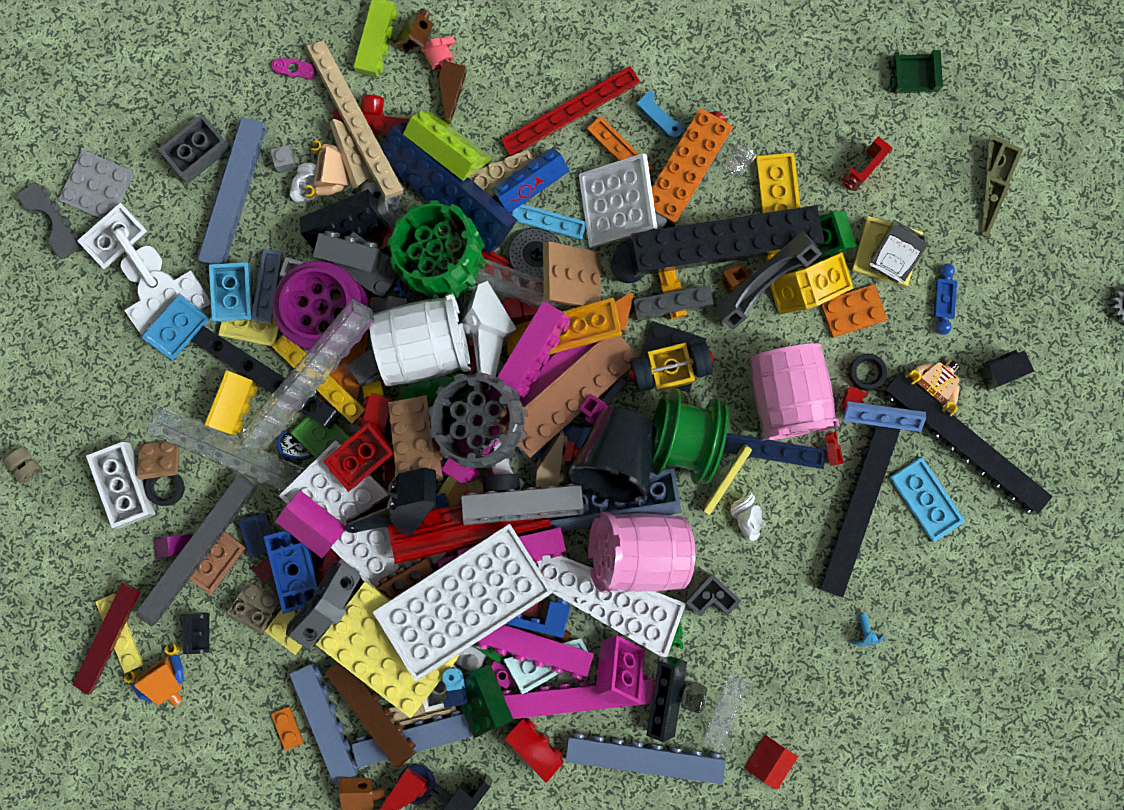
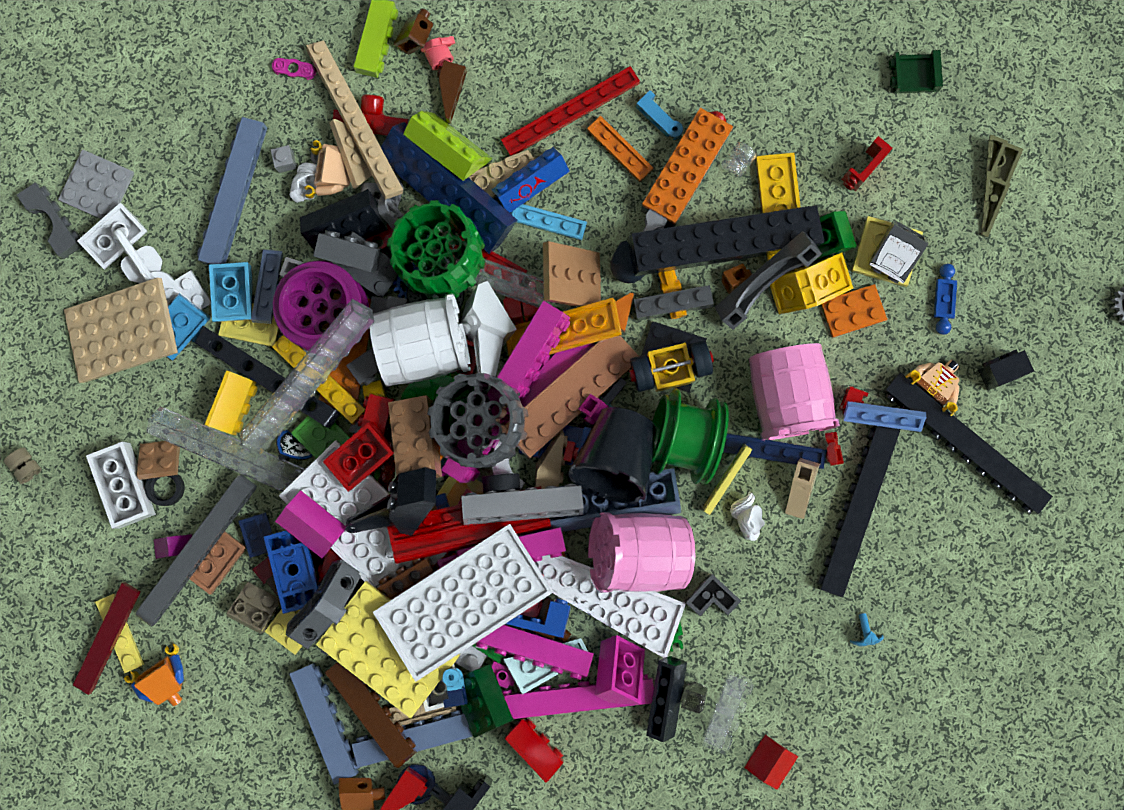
dark grey brick [158,114,230,184] -> none
black hinge [183,613,210,654] -> none
orange plate [271,706,304,751] -> none
piece [508,228,561,282] -> none
sand blue brick [566,733,726,784] -> none
white plate [579,153,658,248] -> none
black tyre [848,353,887,391] -> none
medium azure tile [889,456,965,542] -> none
none -> tan plate [64,278,178,383]
none -> tan slope [785,458,820,519]

